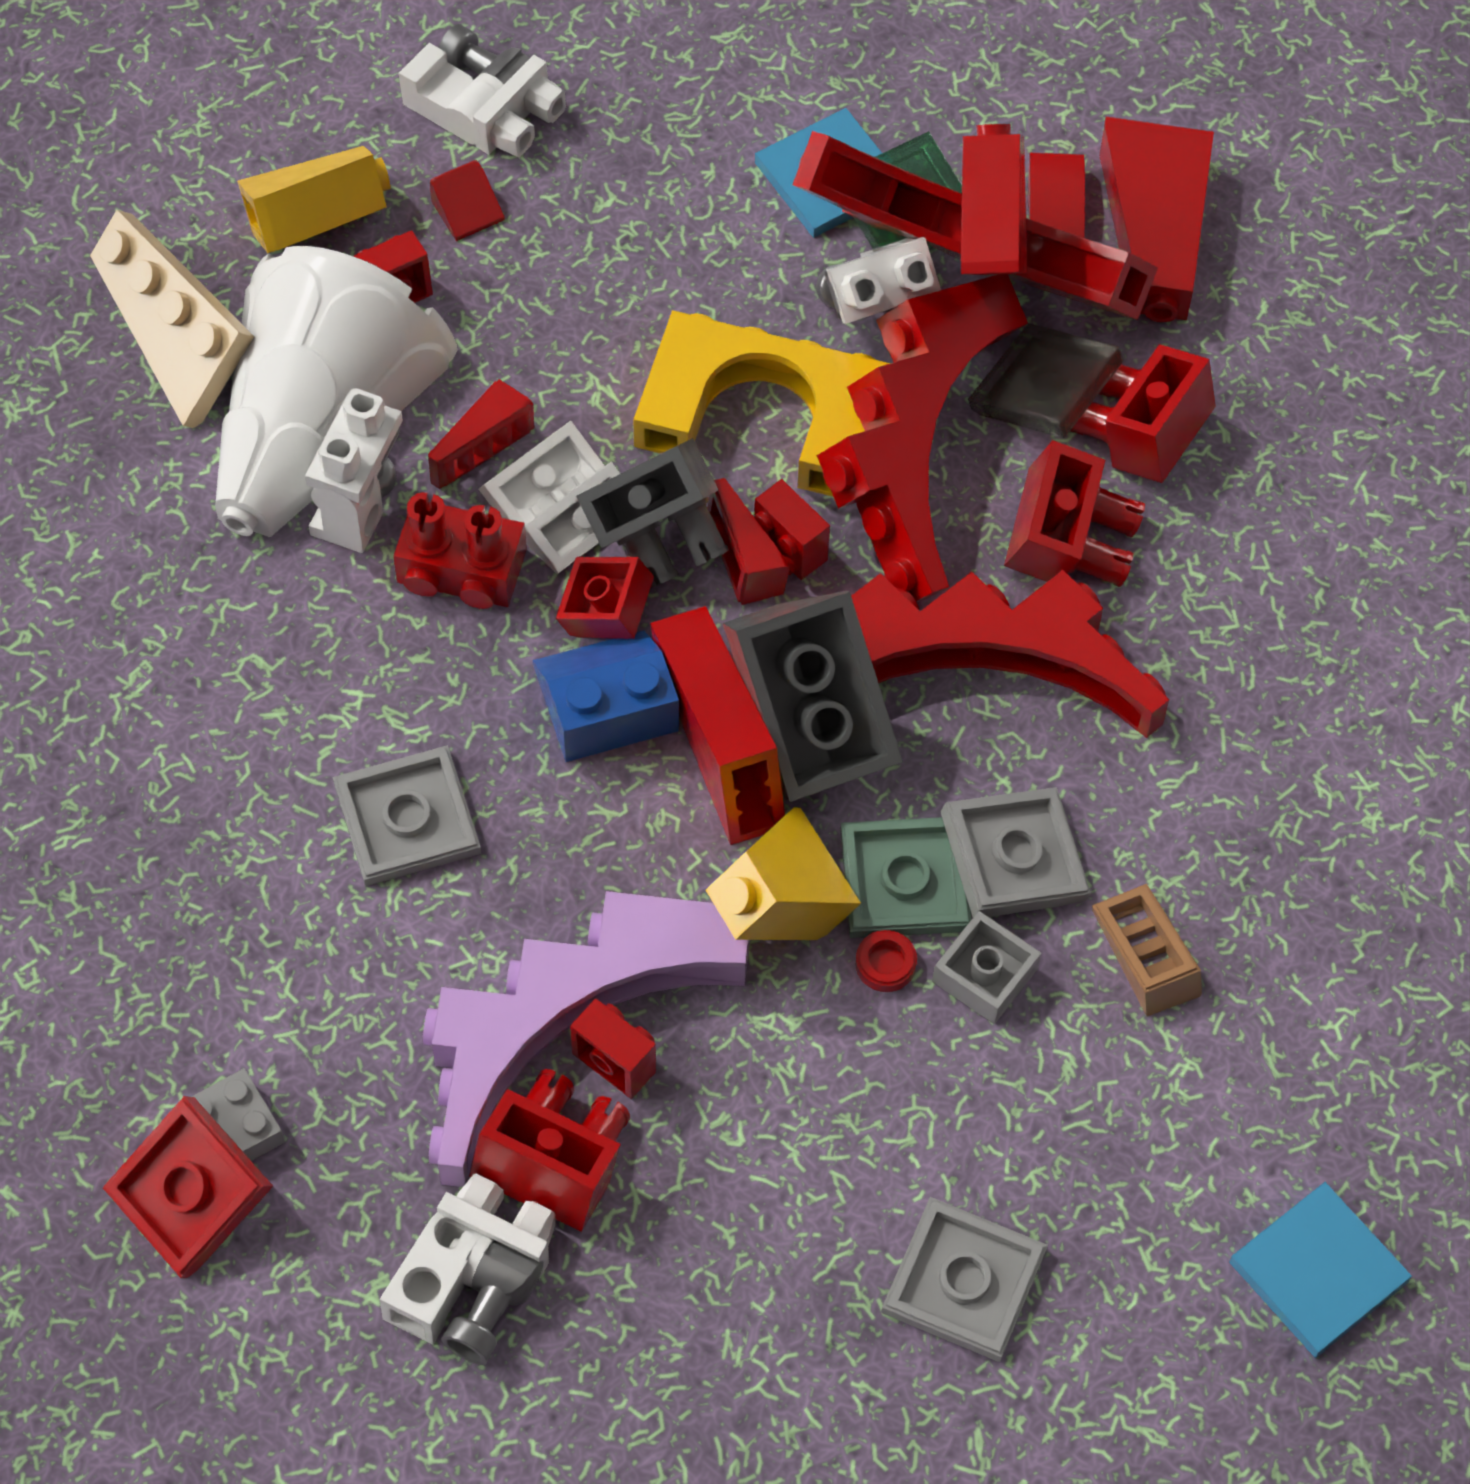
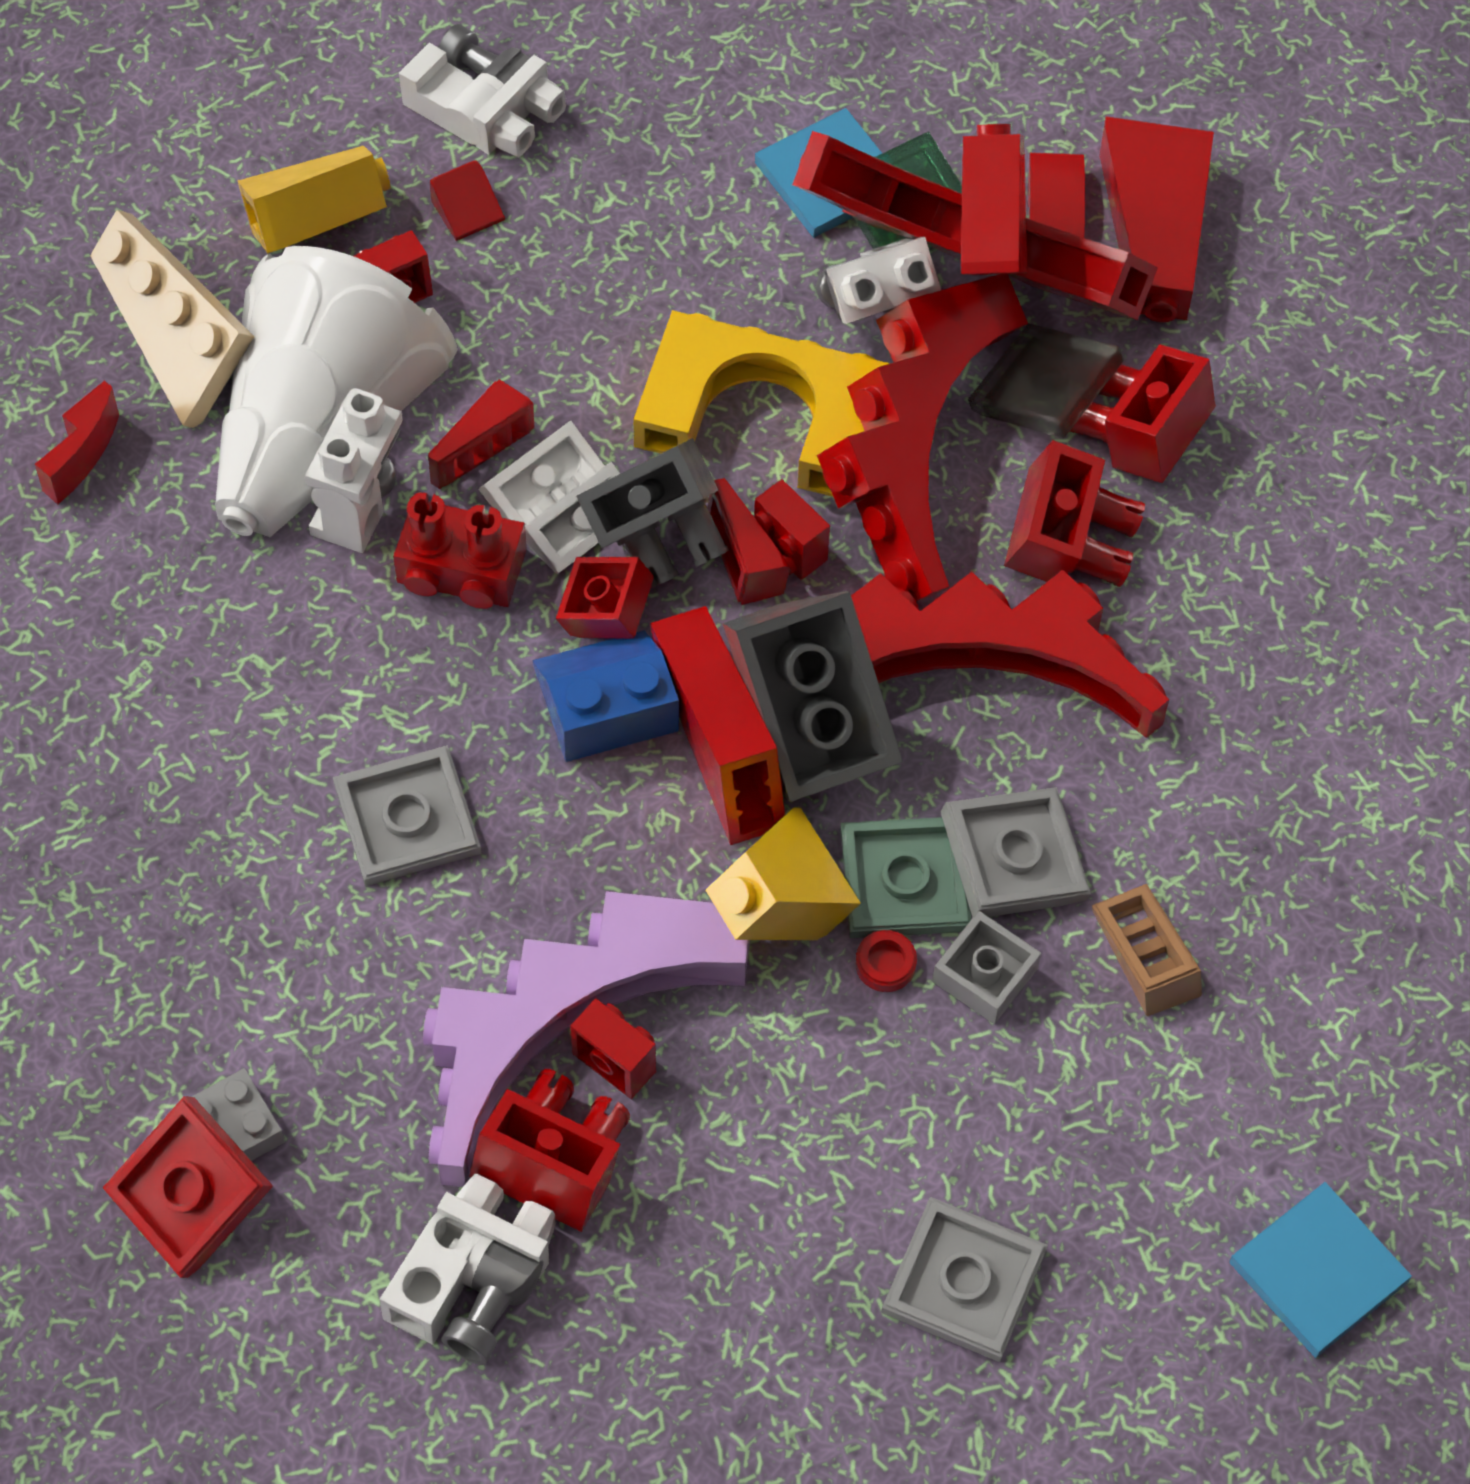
none -> red slope [35,380,119,505]

